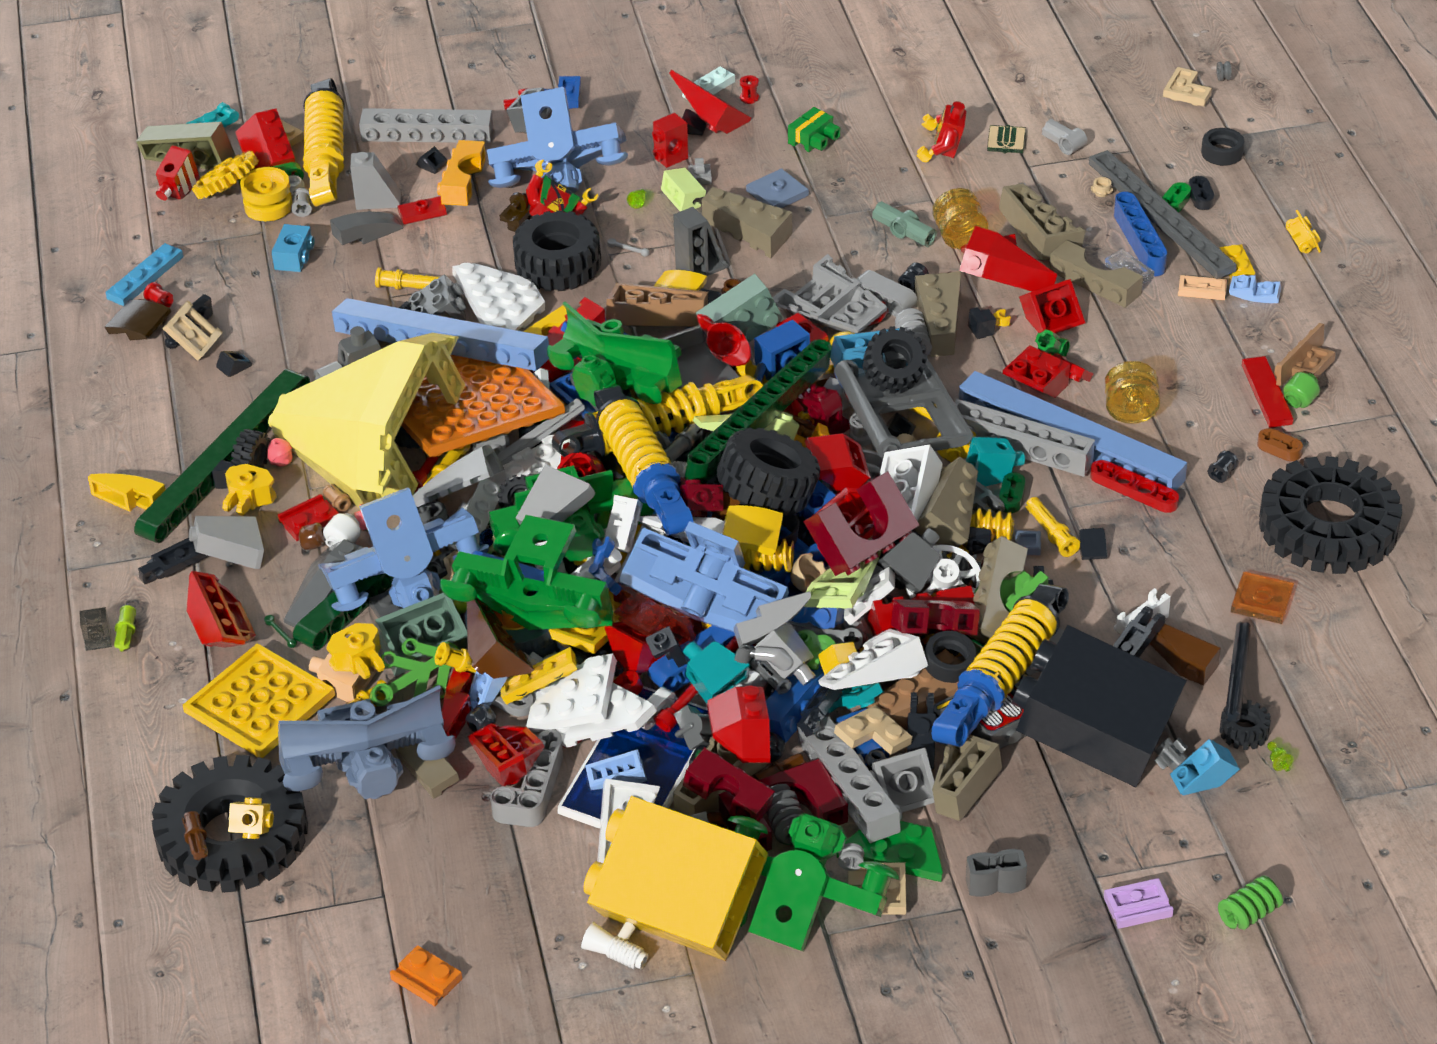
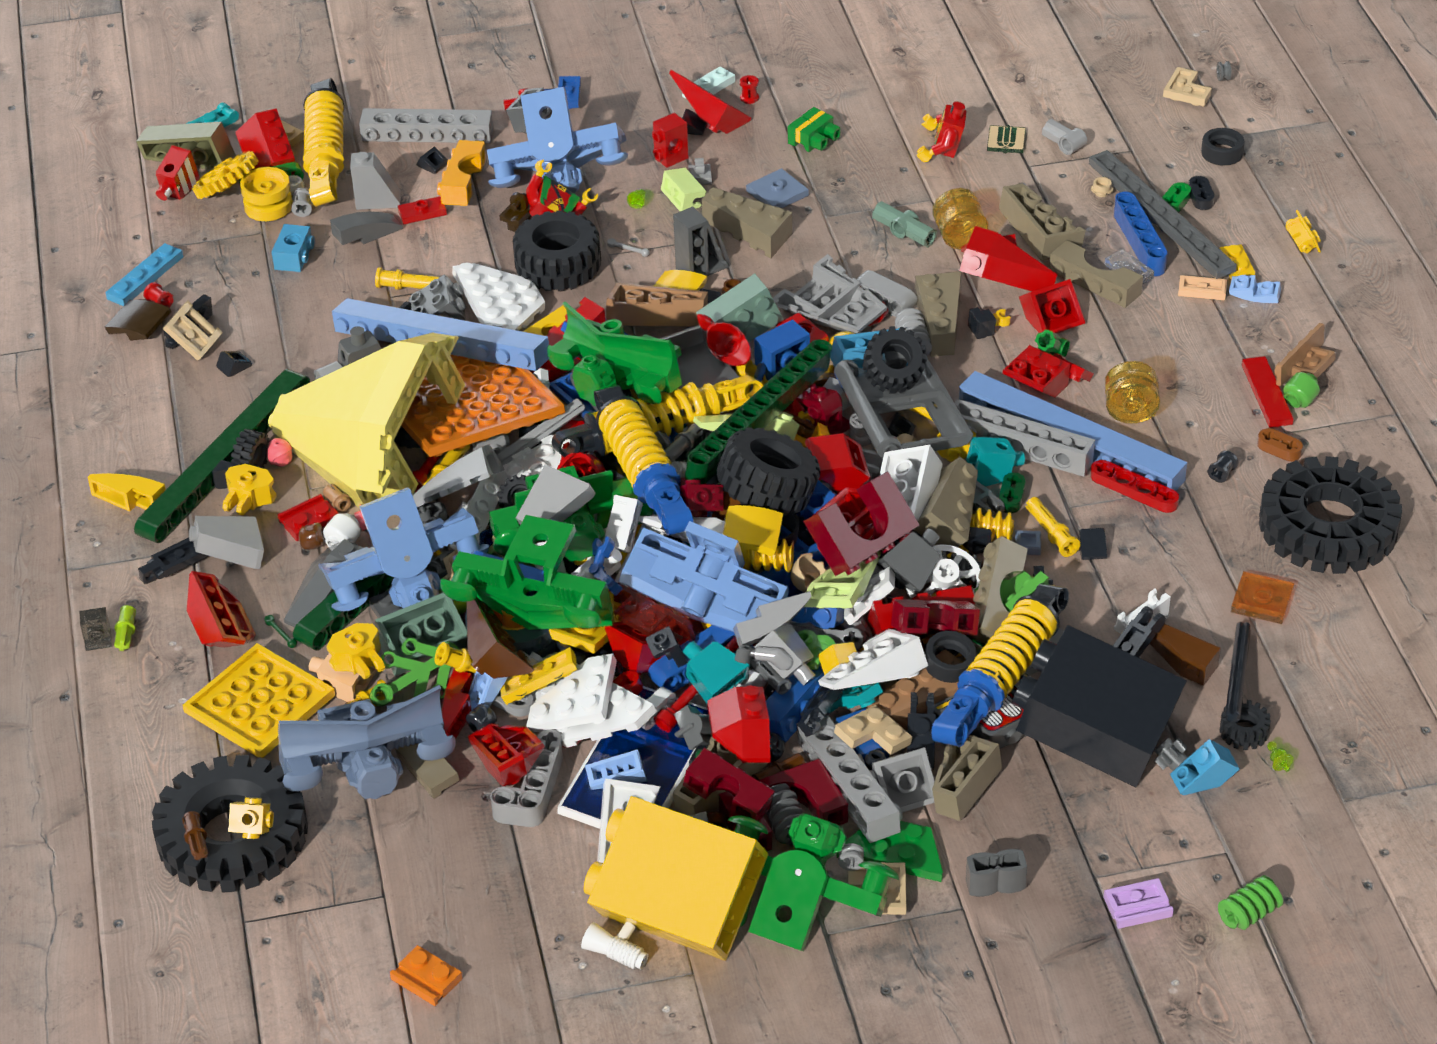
black wheel [898,262,929,293] -> none

